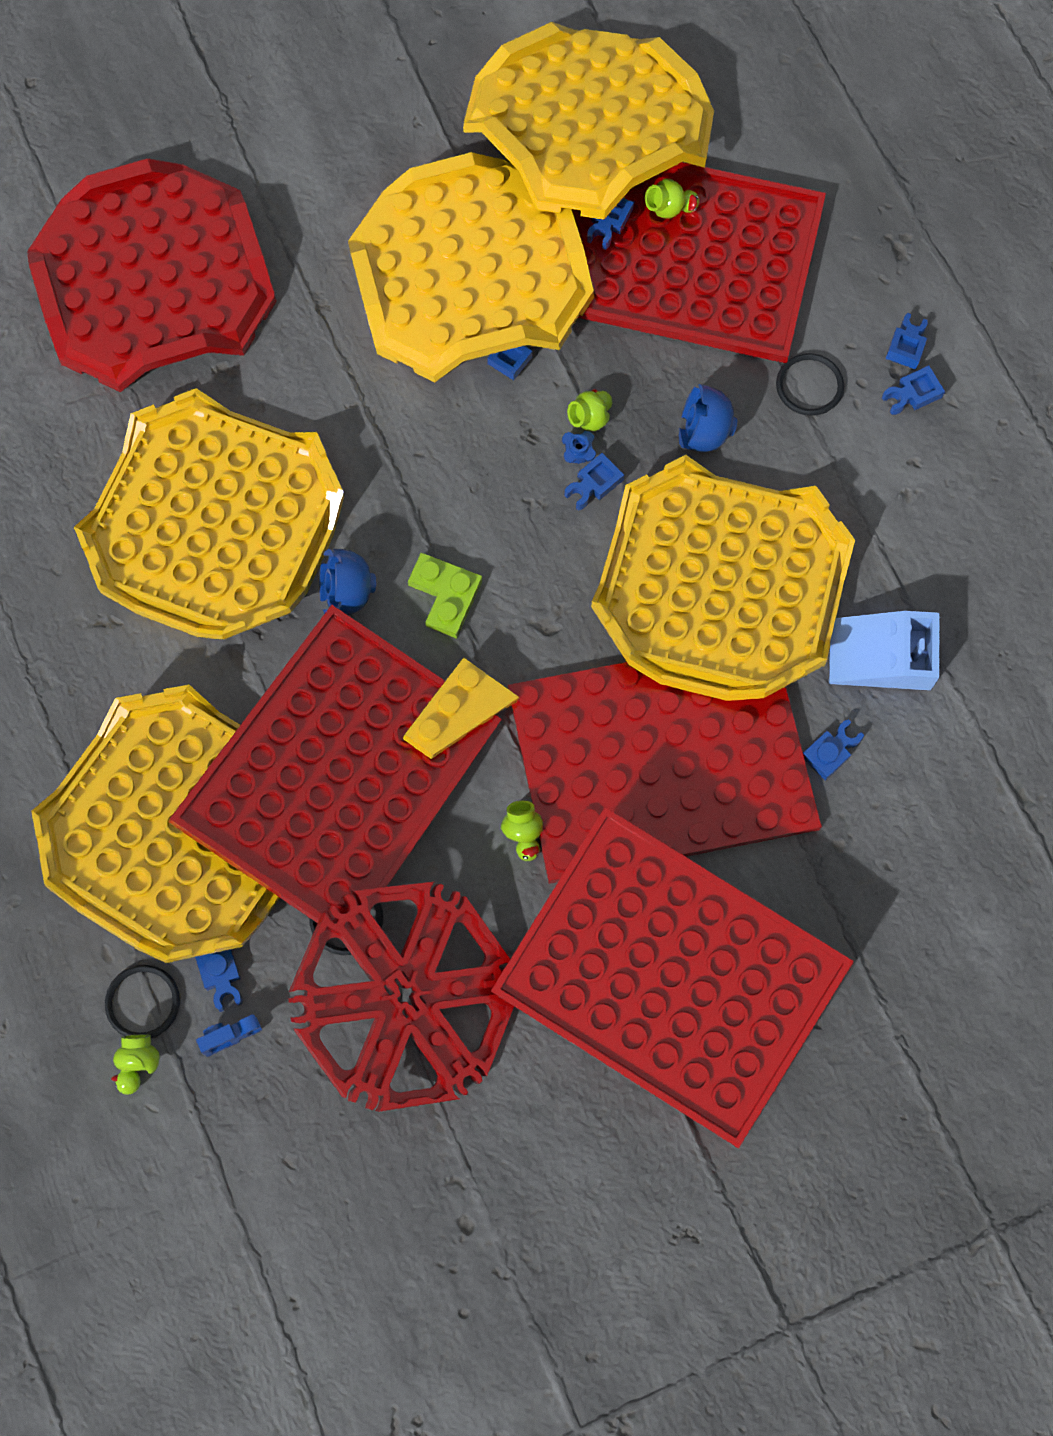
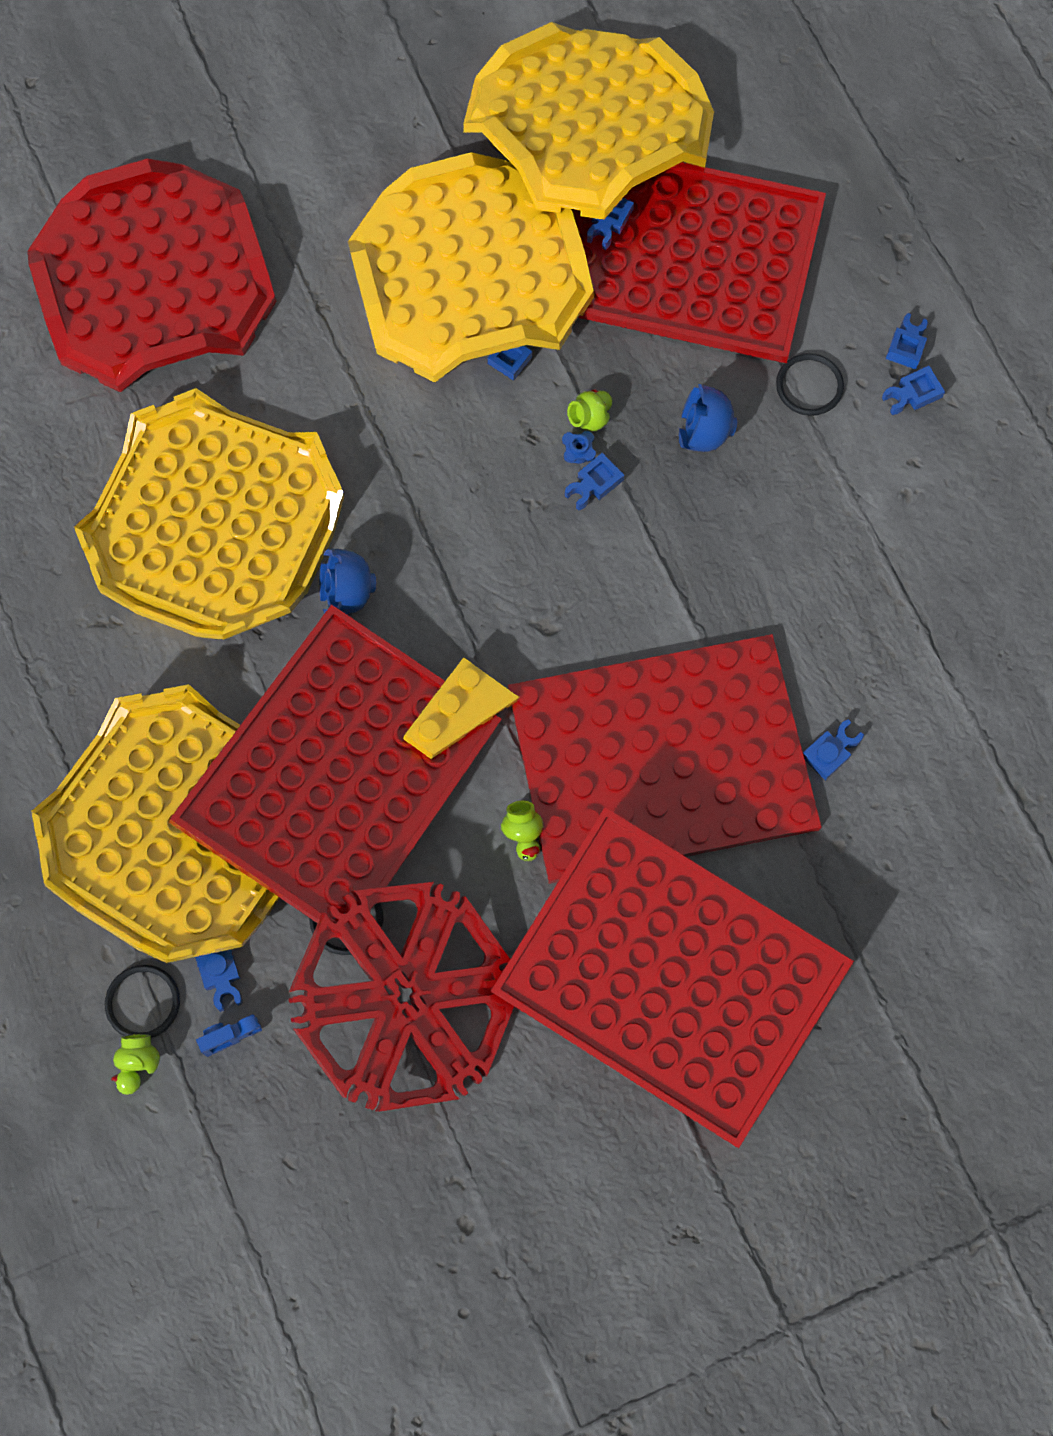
lime plate [408,553,483,639] -> none
yellow plate [591,455,855,701] -> none
lime animal [645,178,699,219] -> none
light blue slope [829,611,939,691] -> none

